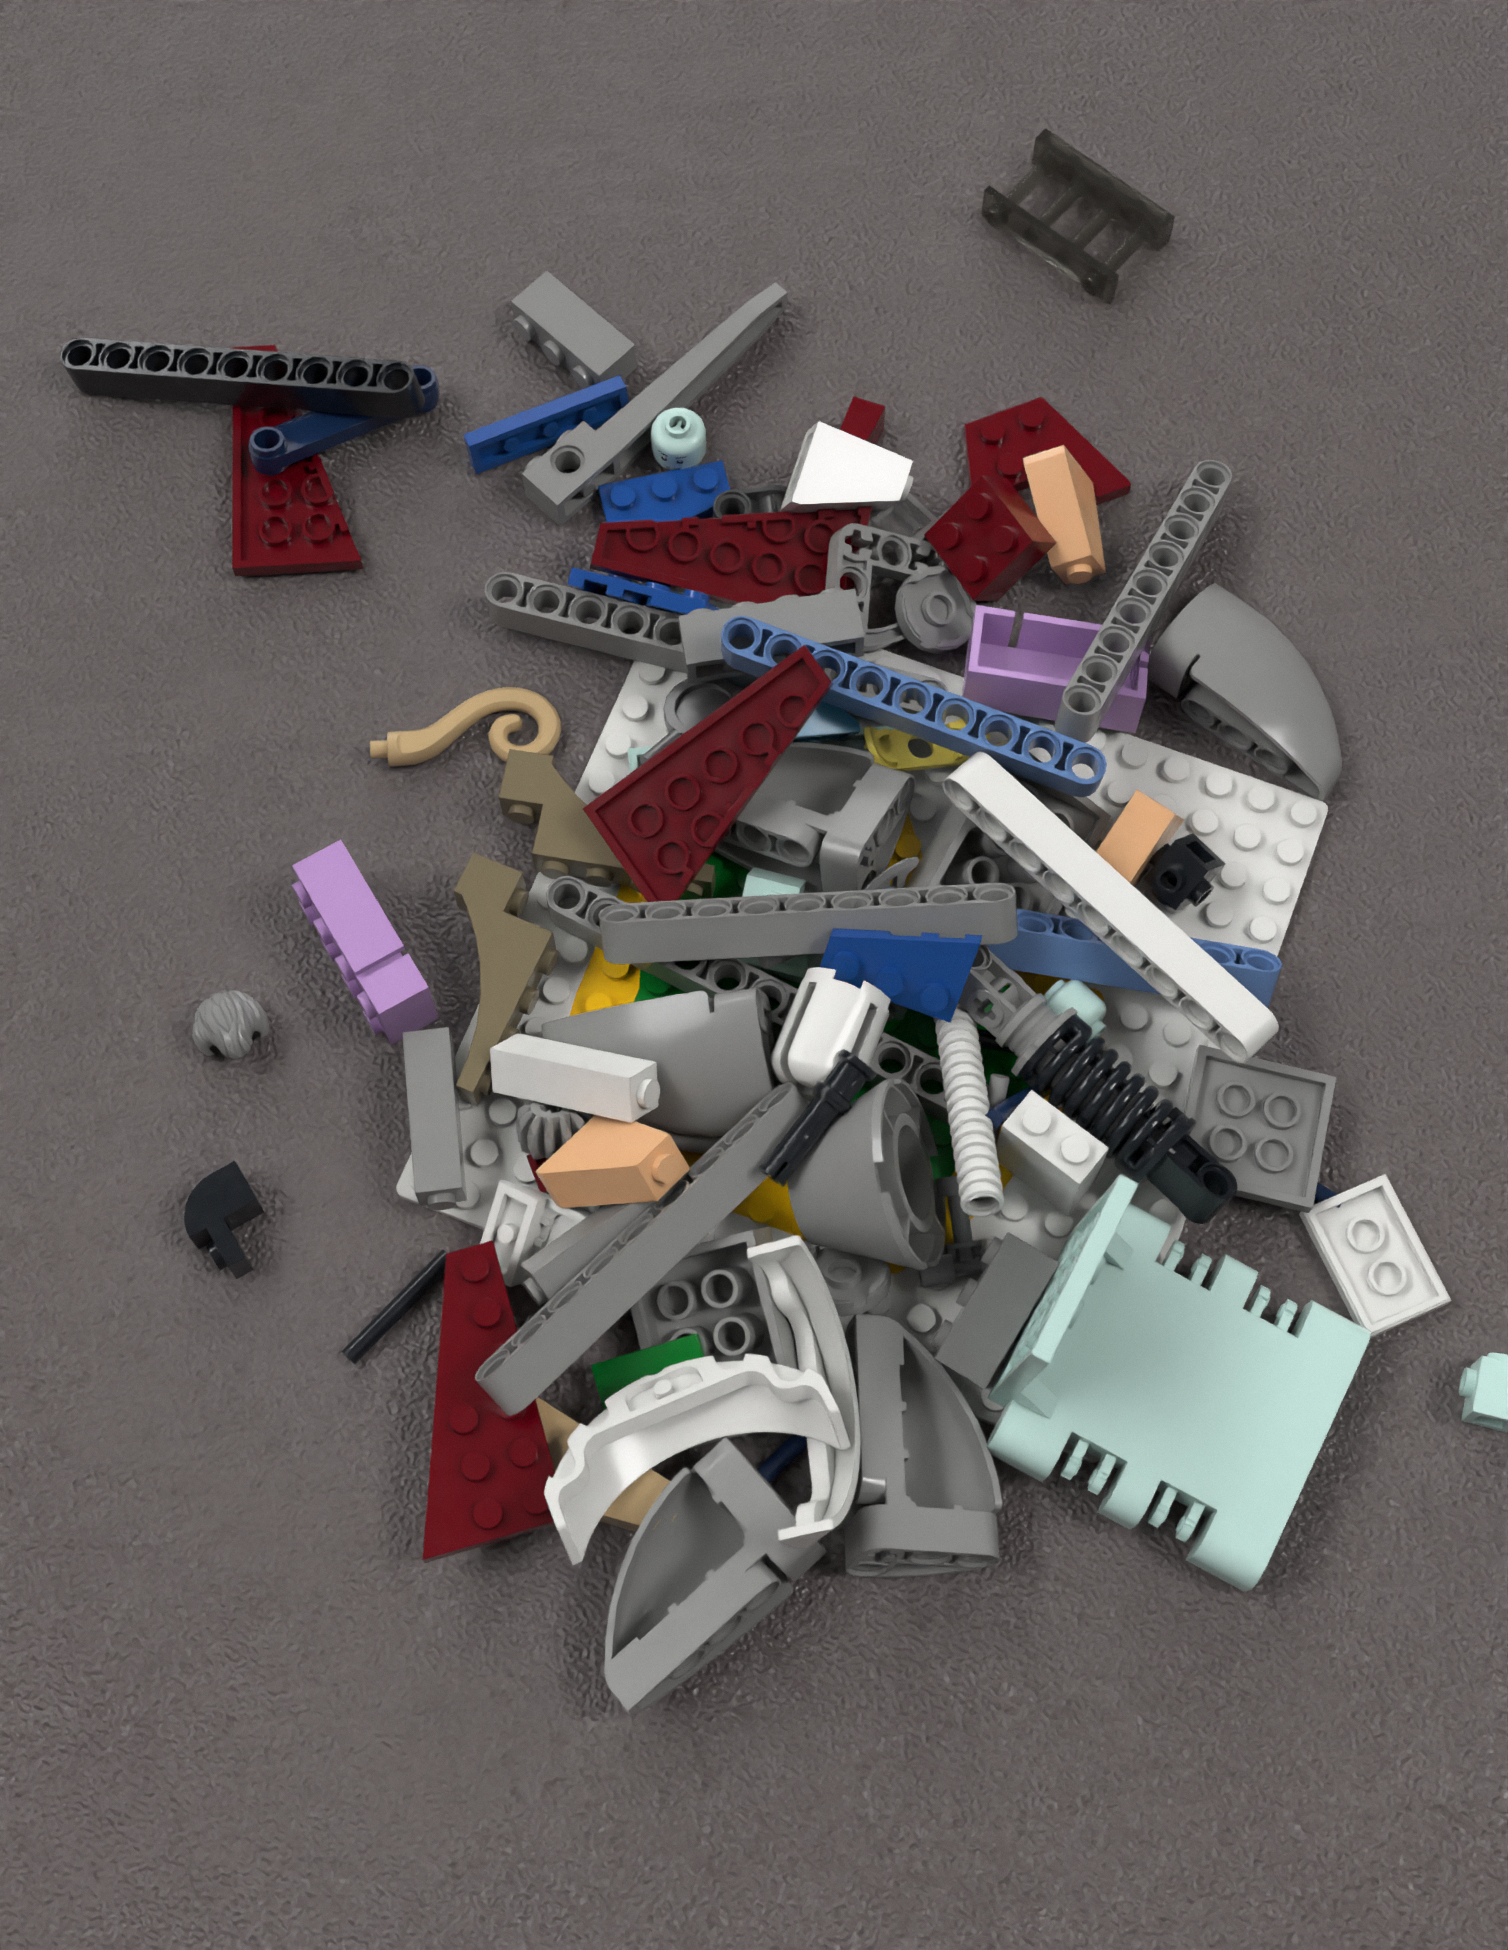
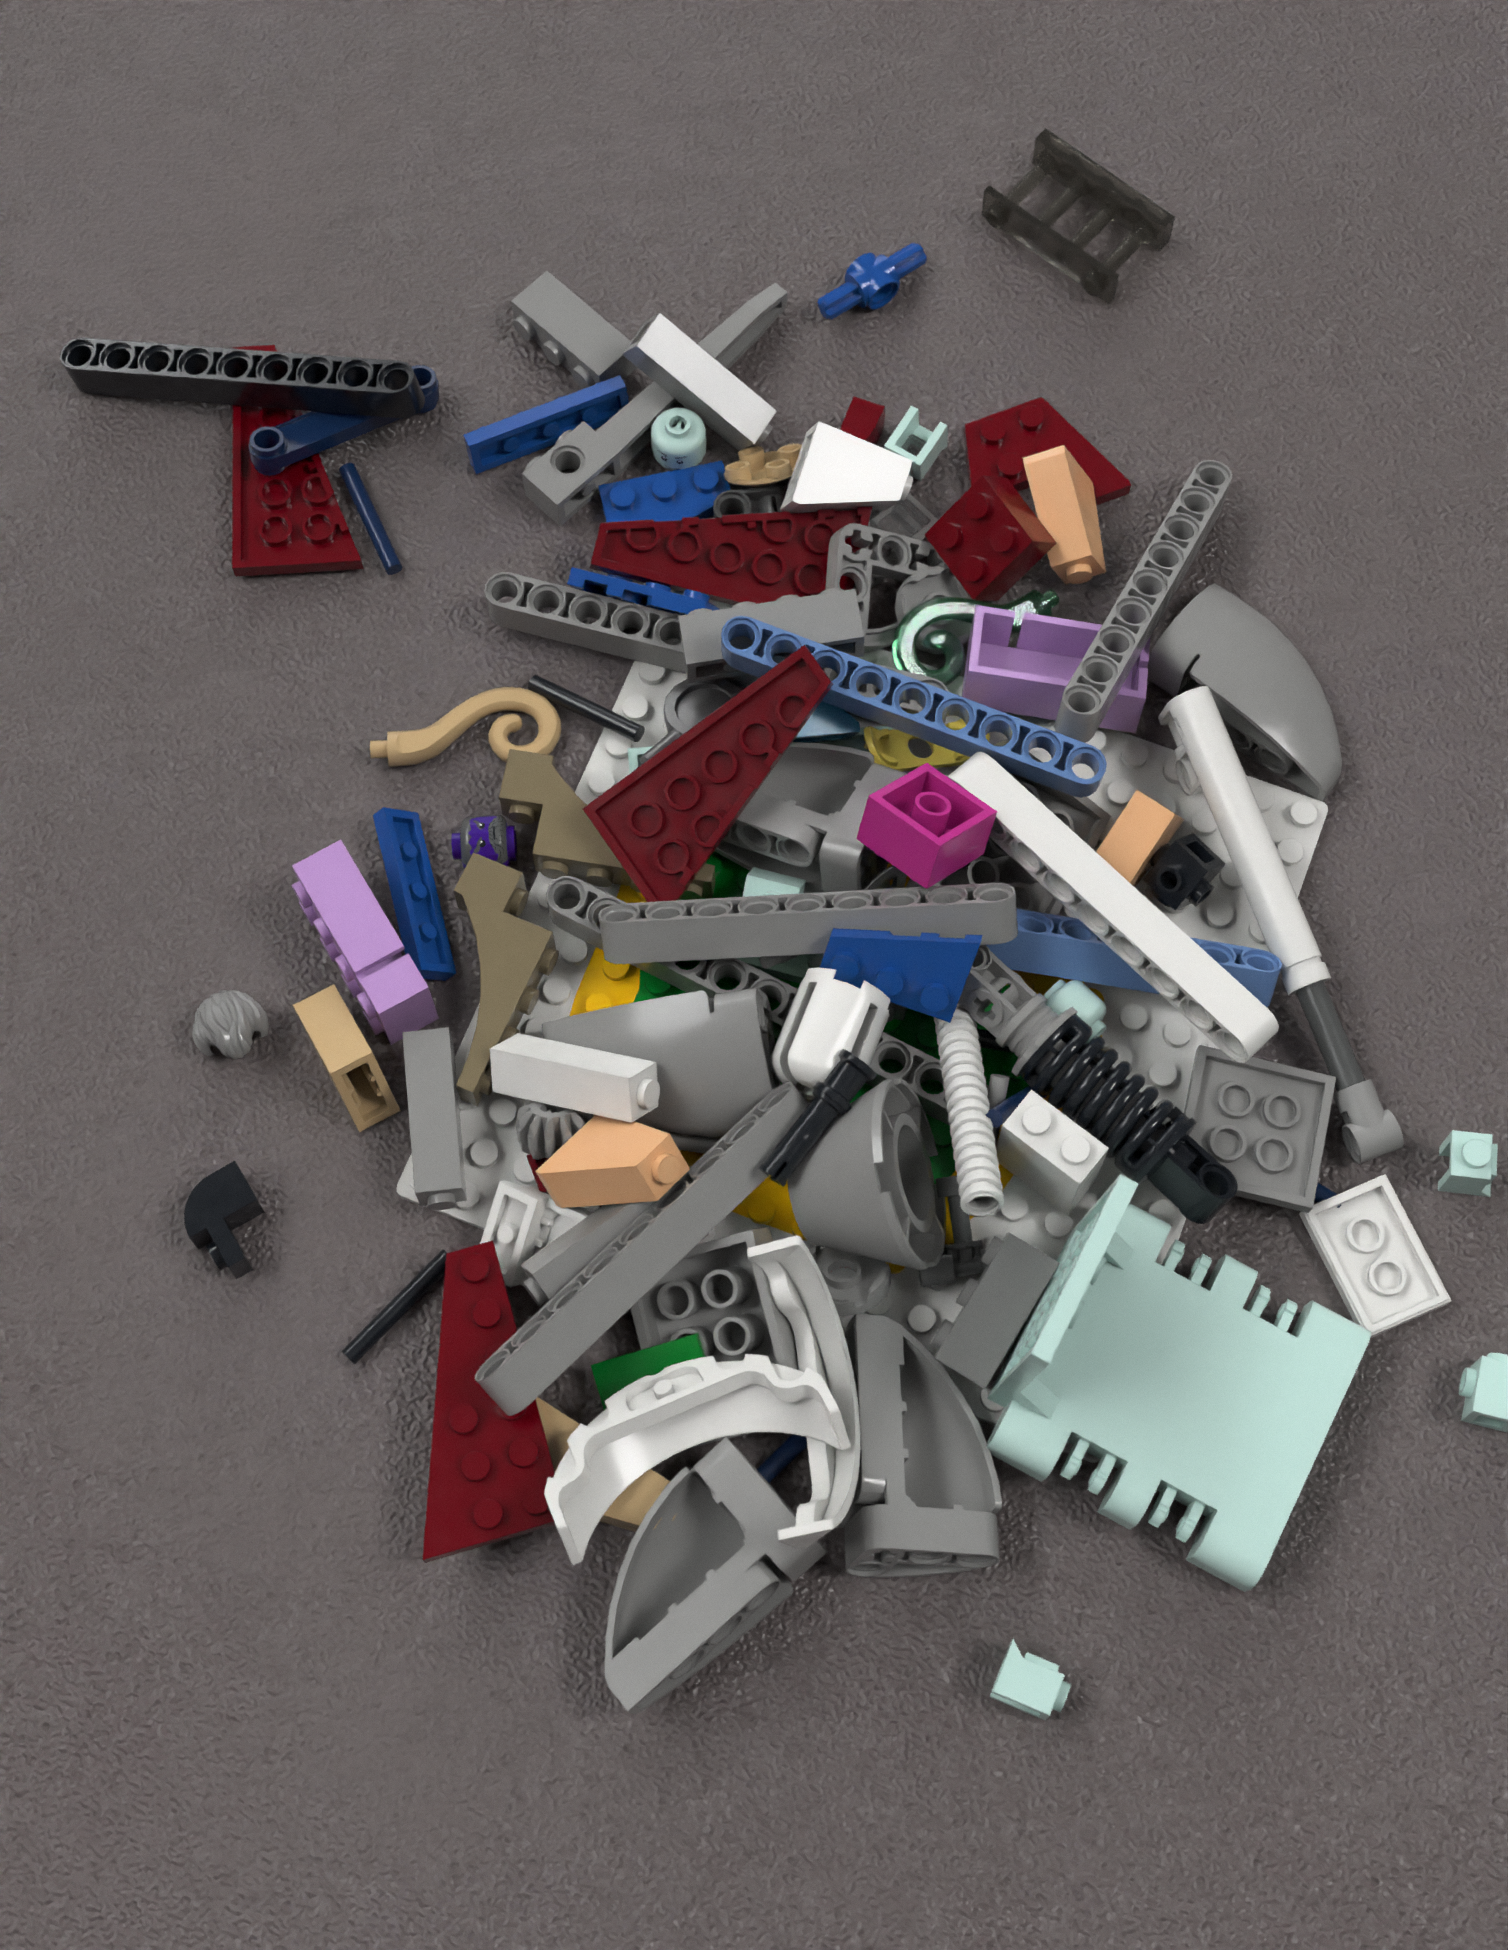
none -> tan slope [293,984,401,1132]
none -> dark blue bar [339,463,402,575]
none -> blue plate [373,807,456,981]
none -> head [451,815,517,869]
none -> black bar [528,675,645,742]
none -> brick [622,312,777,451]
none -> tan dish [724,444,802,486]
none -> blue axle [817,243,927,319]
none -> dark pink brick [856,763,997,889]
none -> light aqua window [884,405,948,481]
none -> clear green plant [892,589,1060,686]
none -> light aqua window [990,1639,1071,1720]
none -> white piece [1158,686,1404,1164]
none -> light aqua window [1438,1130,1498,1197]

